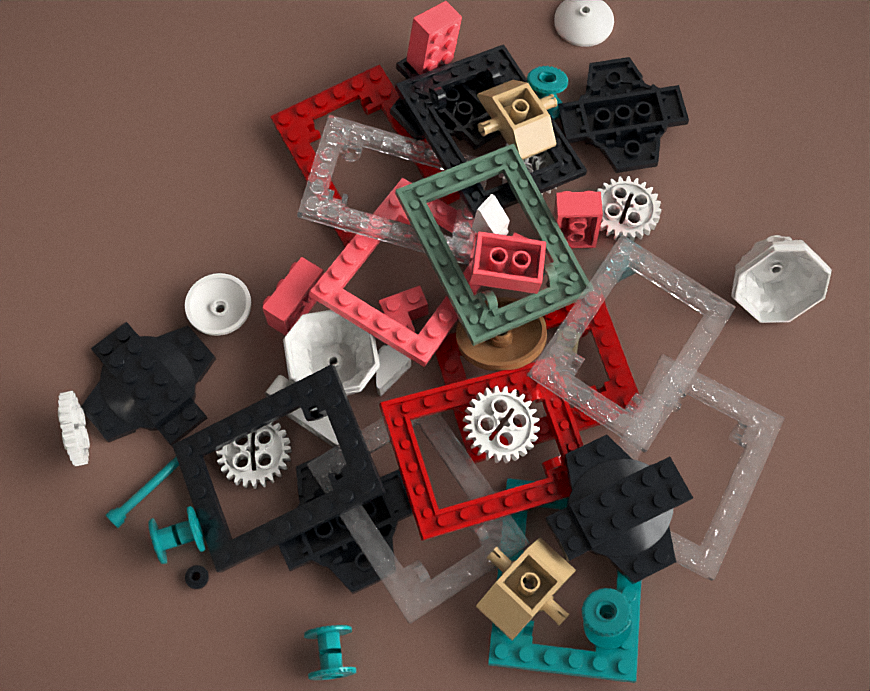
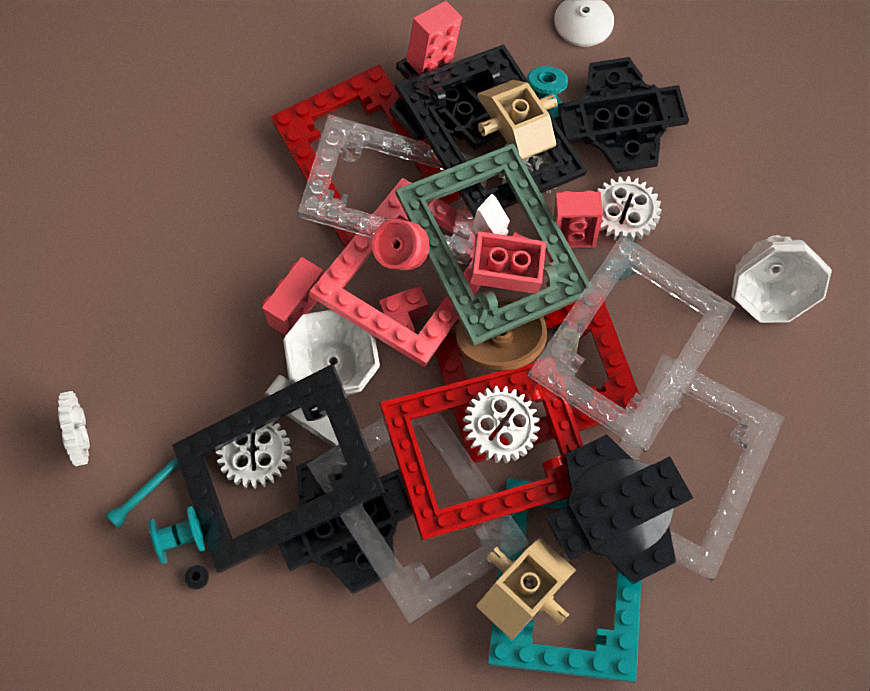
black plate [80,322,216,446] -> none
white dish [185,273,252,336] -> none
teal hose [304,625,357,680] -> none
white slope [376,345,412,396] -> none
teal hose [582,588,632,649] -> none
none -> coral wheel [372,219,430,270]

